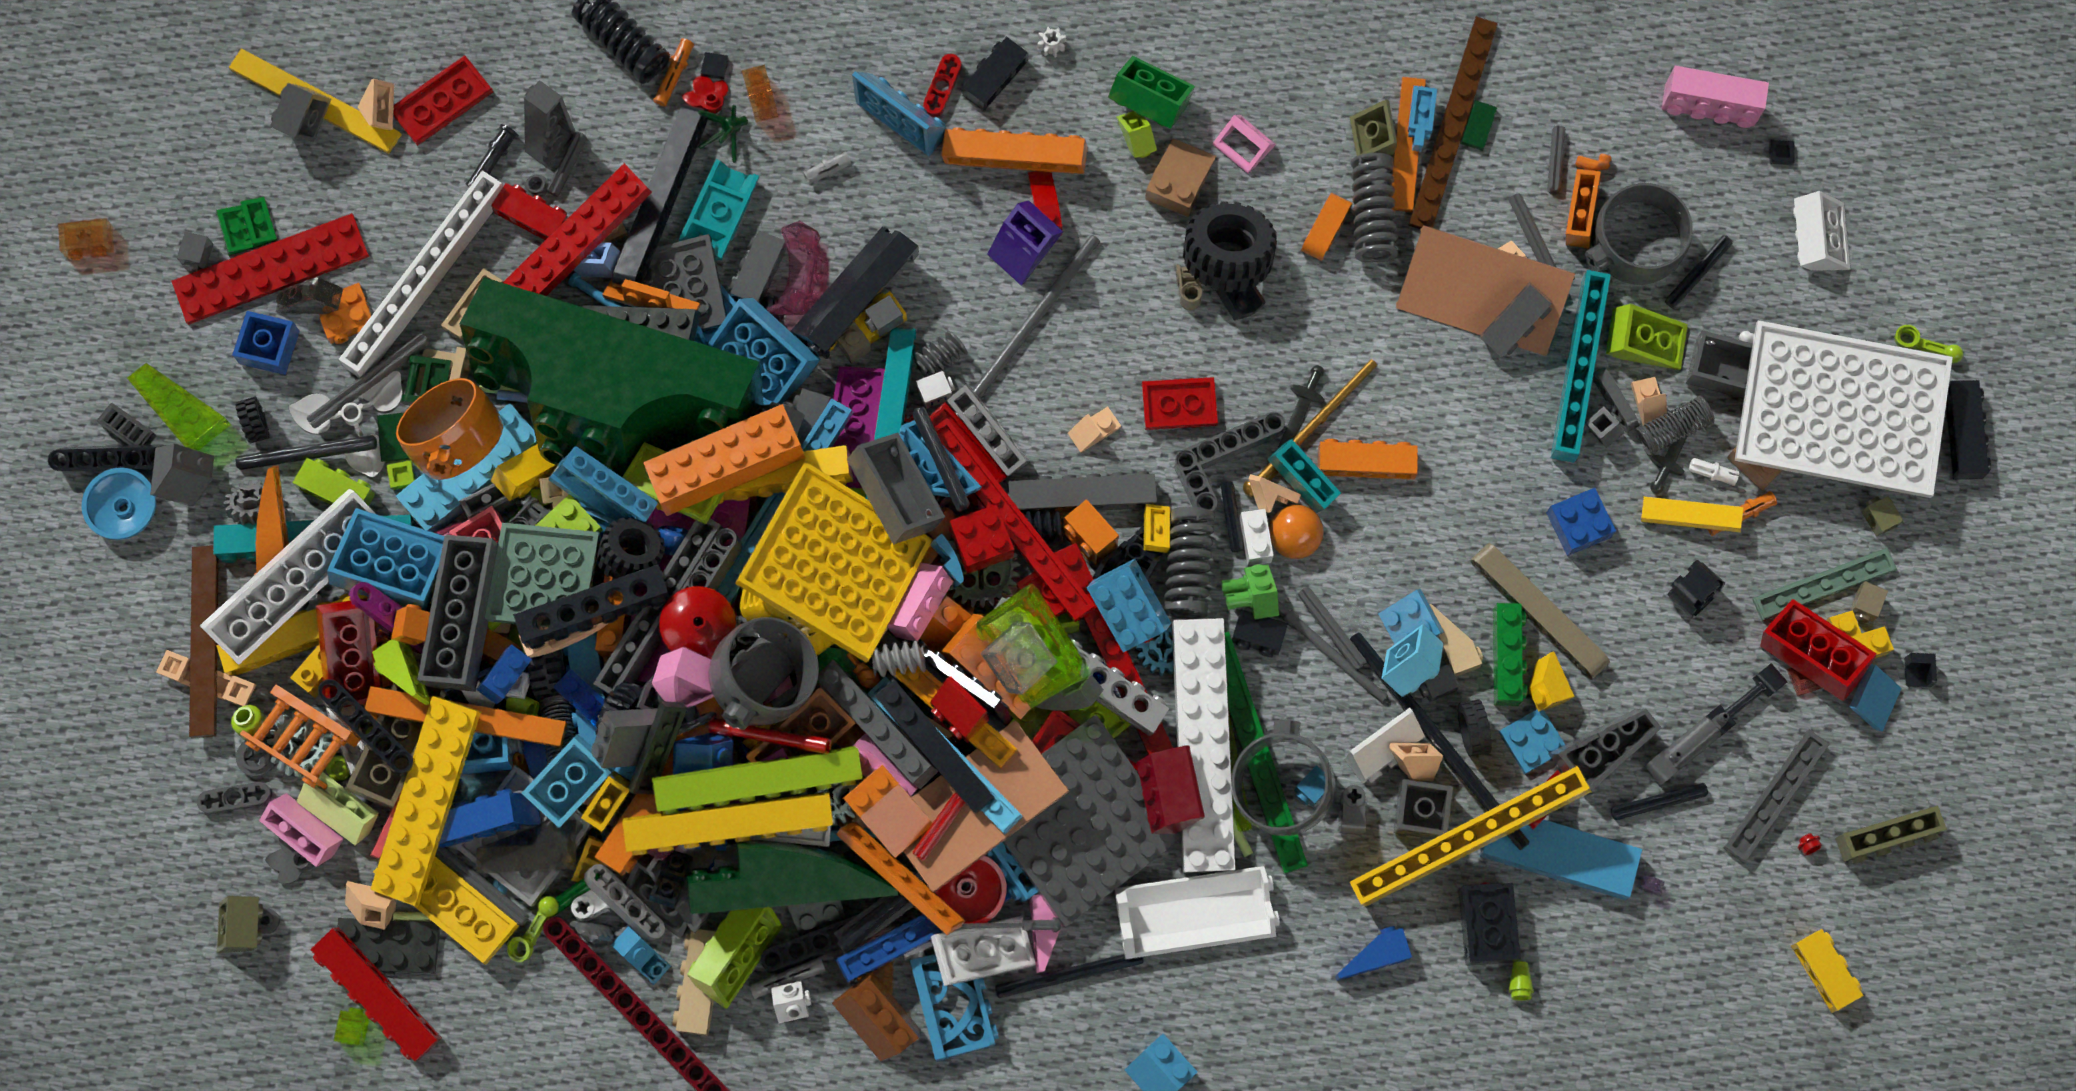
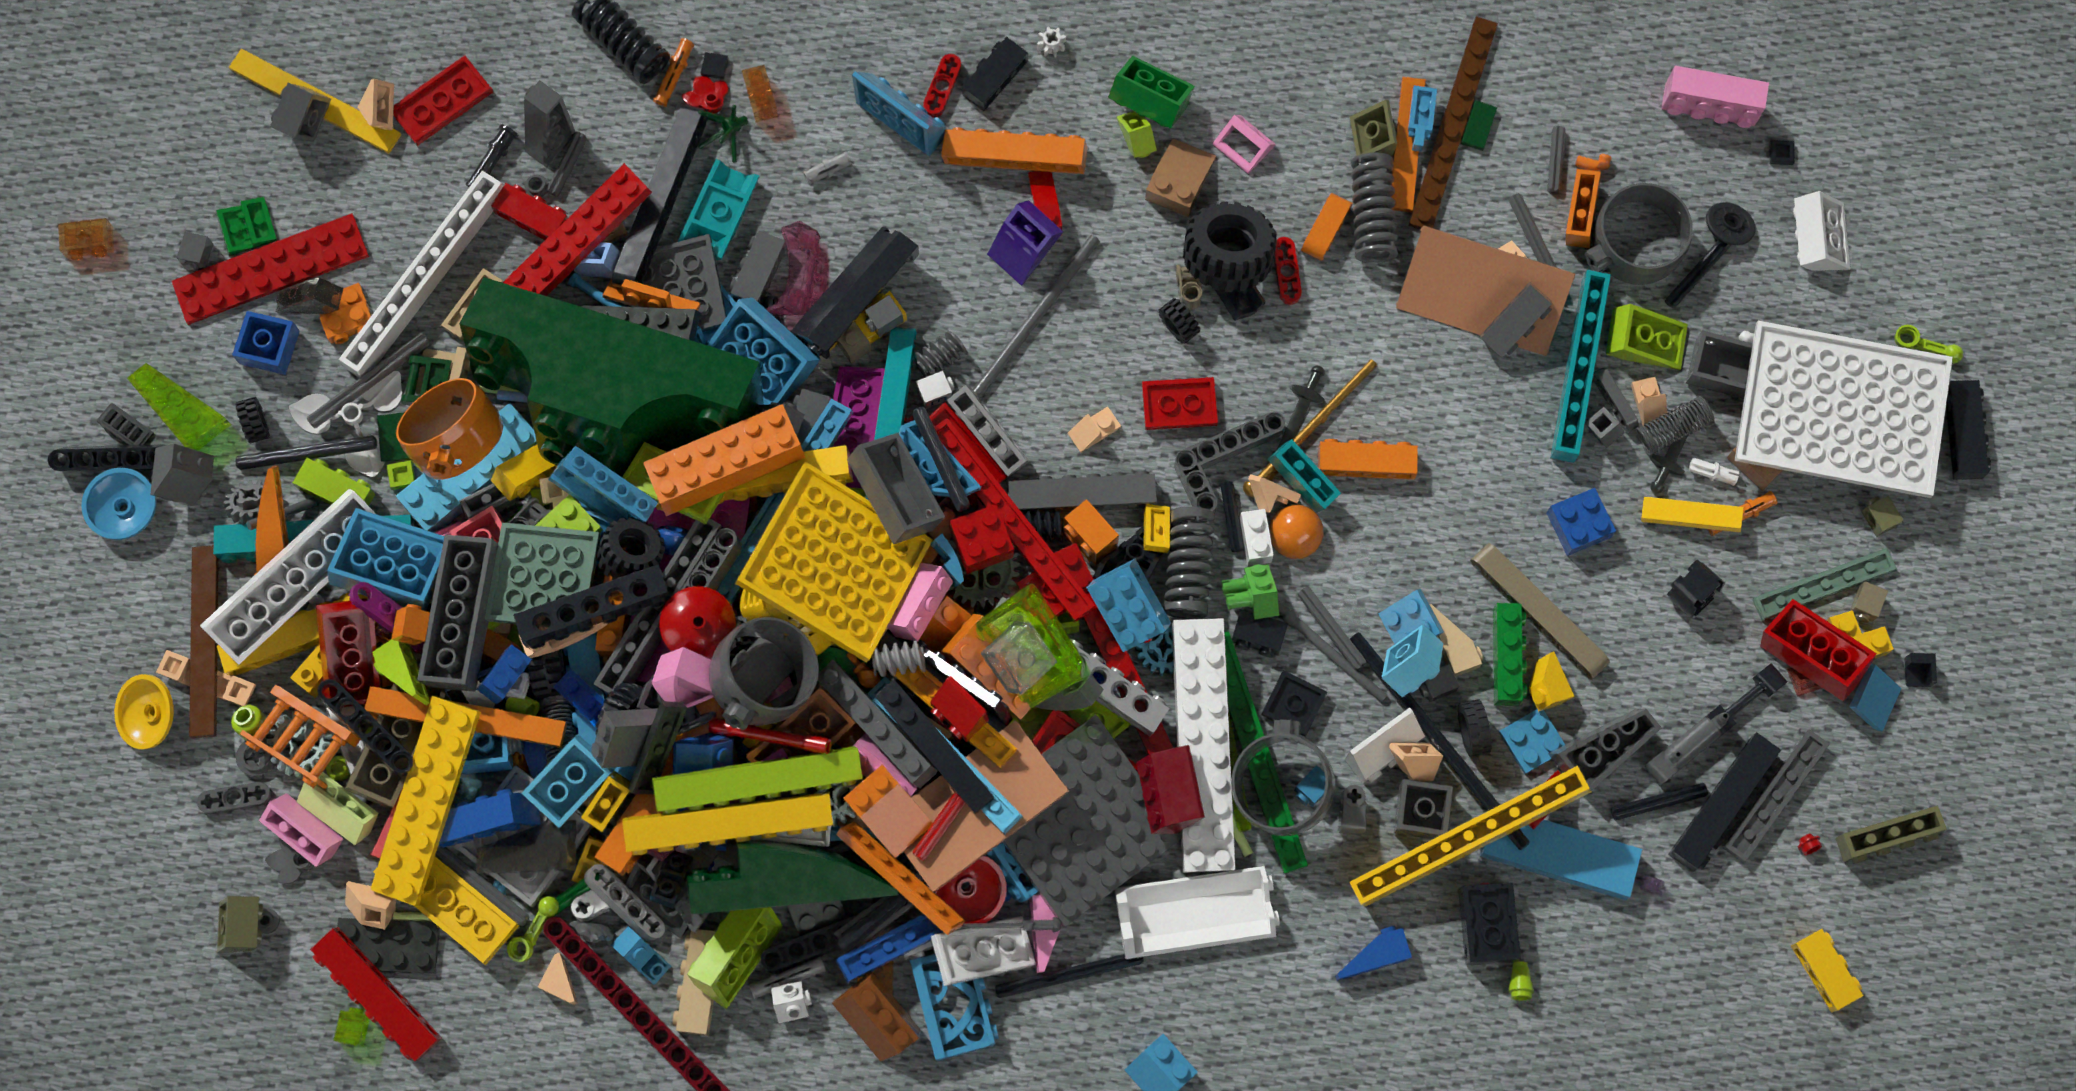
none -> yellow dish [114,674,174,749]
none -> dark grey bar [246,497,317,530]
none -> light nougat slope [538,953,578,1005]
none -> black tyre [1158,298,1200,344]
none -> black plate [1261,670,1327,737]
none -> red beam [1274,237,1302,305]
none -> black brick [1668,732,1781,872]
none -> black wheel [1706,202,1756,245]

